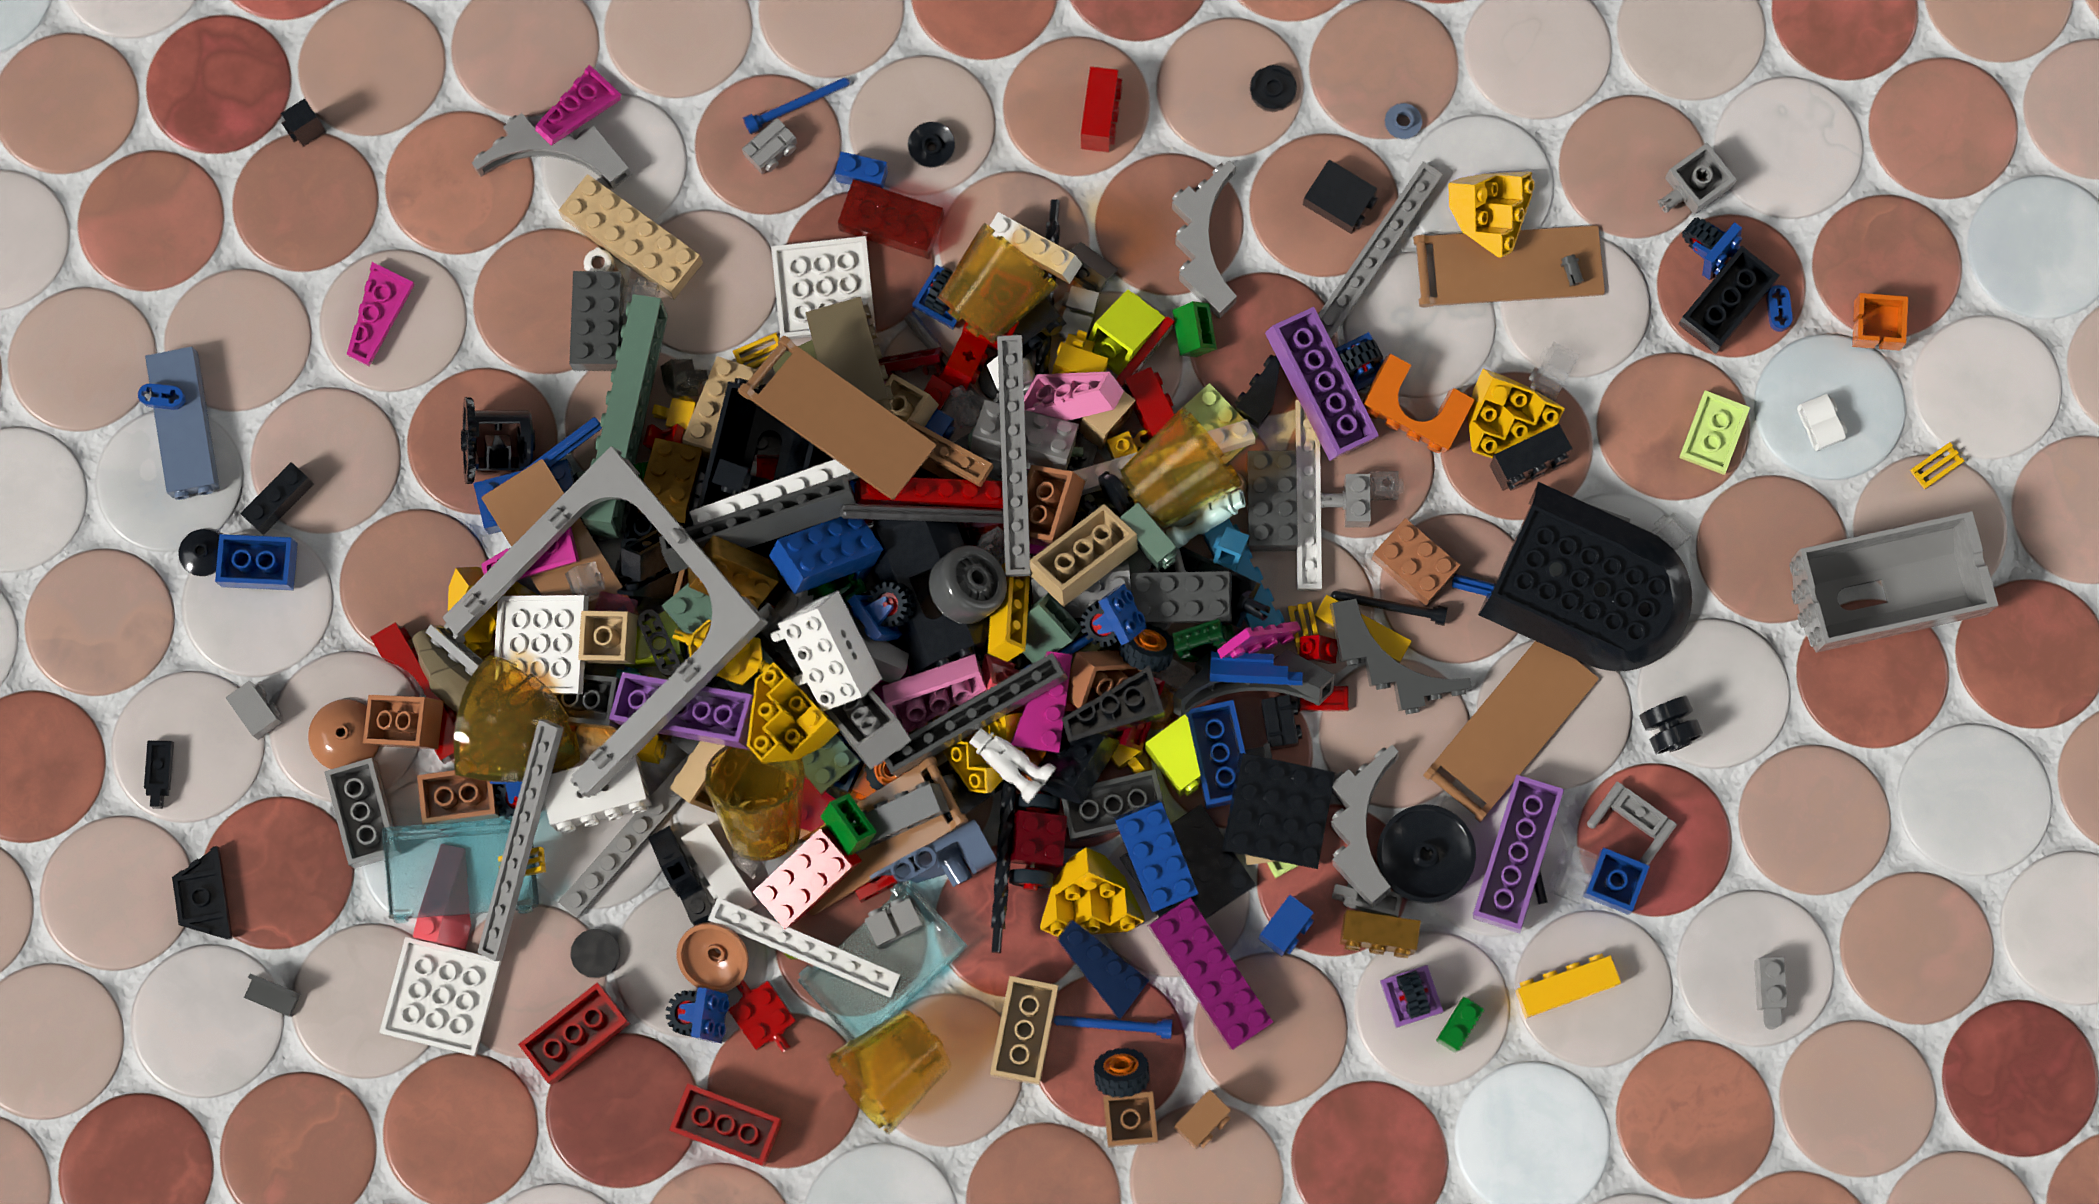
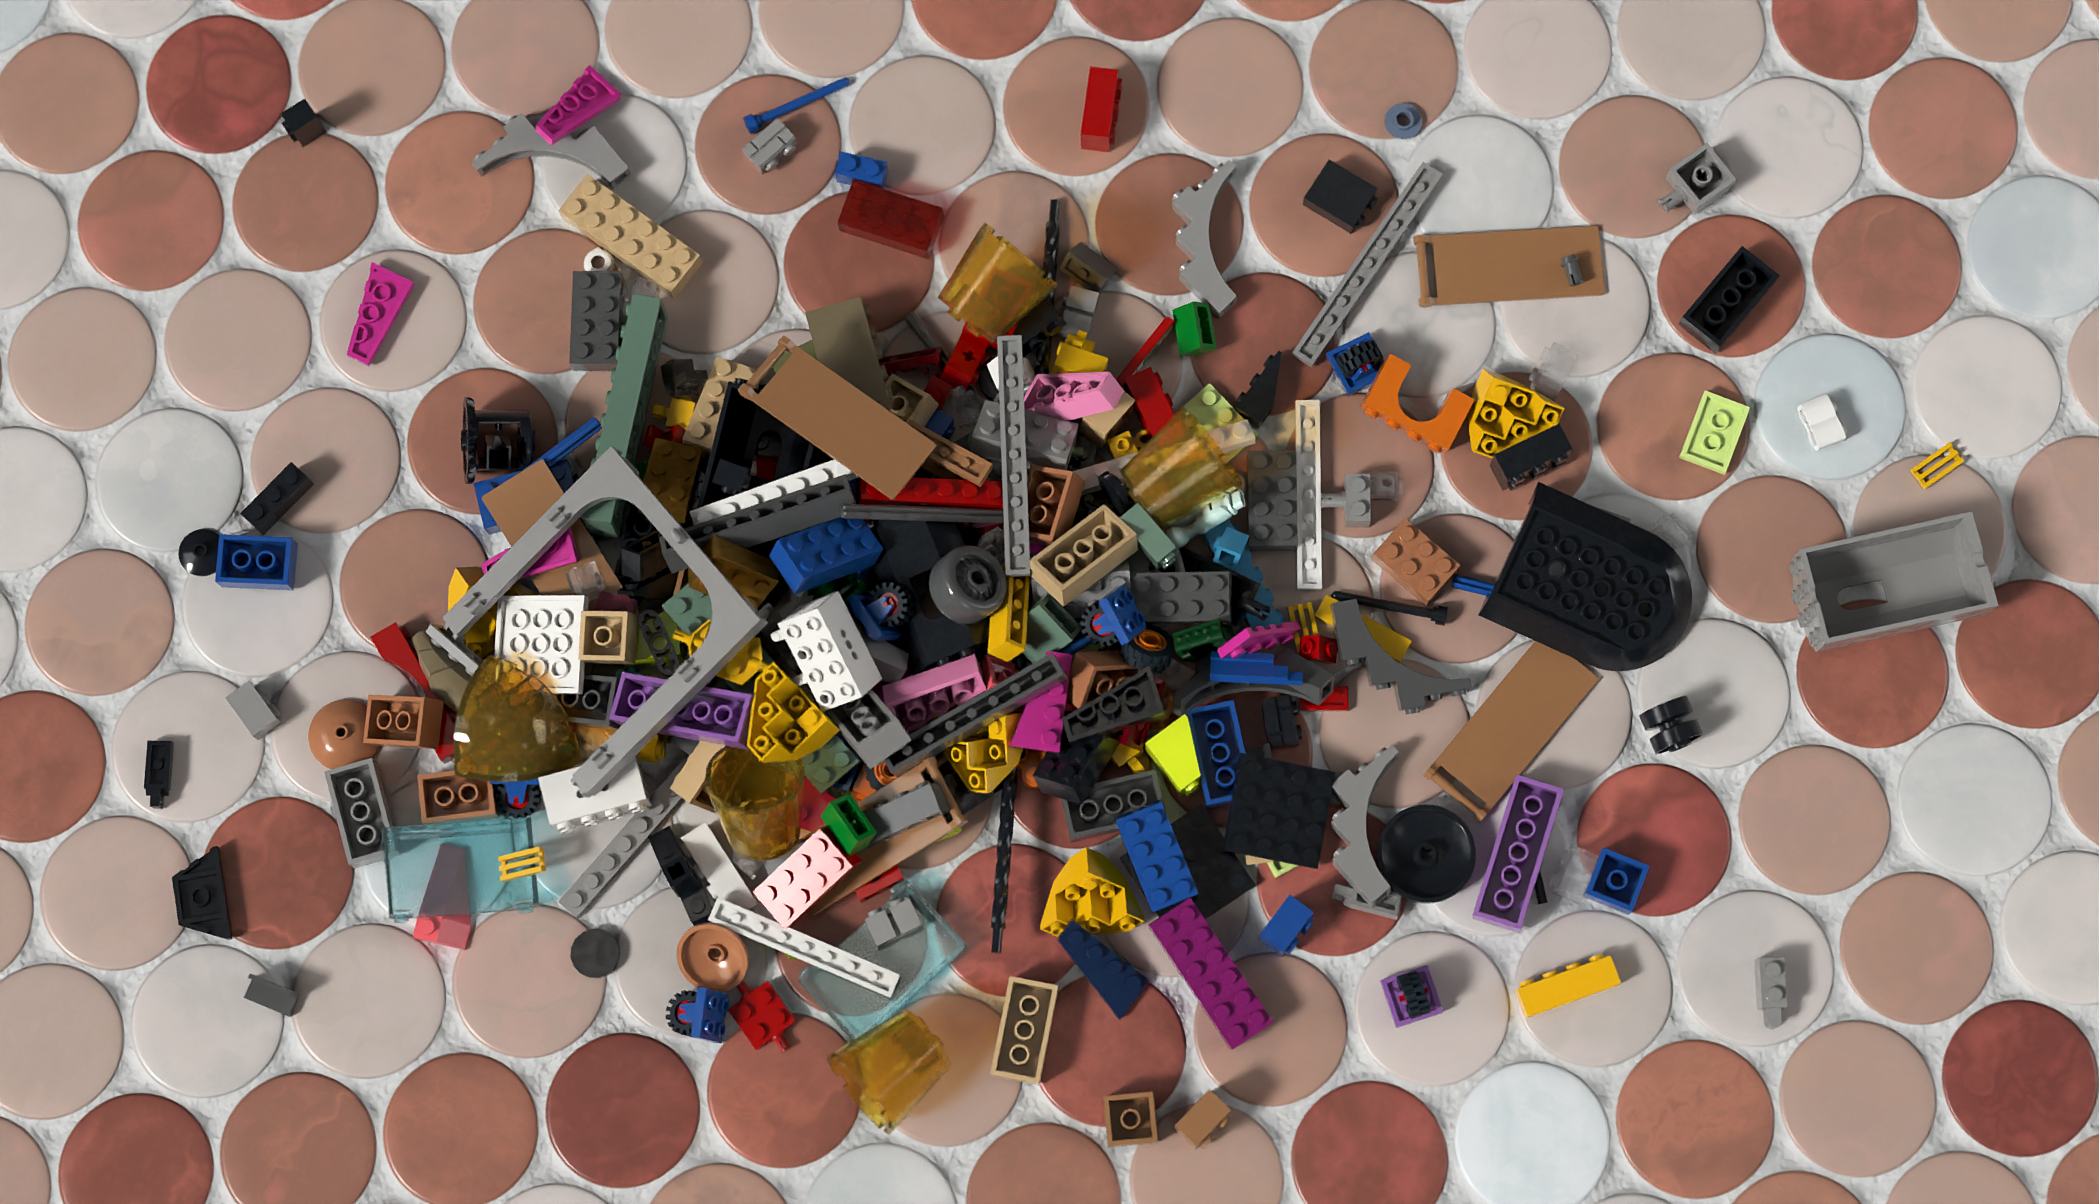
blue beam [138,384,186,410] -> none
sand blue brick [145,346,220,500] -> none
white plate [379,937,501,1057] -> none
light grey plate [477,719,564,961] -> none
red brick [518,982,631,1085] -> none
red brick [669,1083,783,1167] -> none
yellow tile [733,333,780,369] -> none
white plate [771,236,876,339] -> none
sand blue panel [869,819,997,887] -> none
black dish [908,122,955,168] -> none
plate [912,265,978,330] -> none
white piece [969,728,1056,803] -> none
brick [986,212,1082,284] -> none
dark red brick [1009,791,1067,891] -> none
blue piece [1053,1015,1172,1039] -> none
neon yellow slope [1088,289,1165,376] -> none
black wheel [1094,1048,1150,1098] -> none
black tile [1250,64,1297,112] -> none
medium lavender brick [1265,307,1379,461] -> none
pearl gold brick [1340,910,1421,958] -> none
green brick [1436,997,1484,1053] -> none
yellow brick [1448,171,1534,257] -> none
light grey plate [1587,782,1677,865] -> none
blue plate [1682,217,1742,280] -> none
blue beam [1766,285,1793,332] -> none
orange piece [1852,293,1908,351] -> none

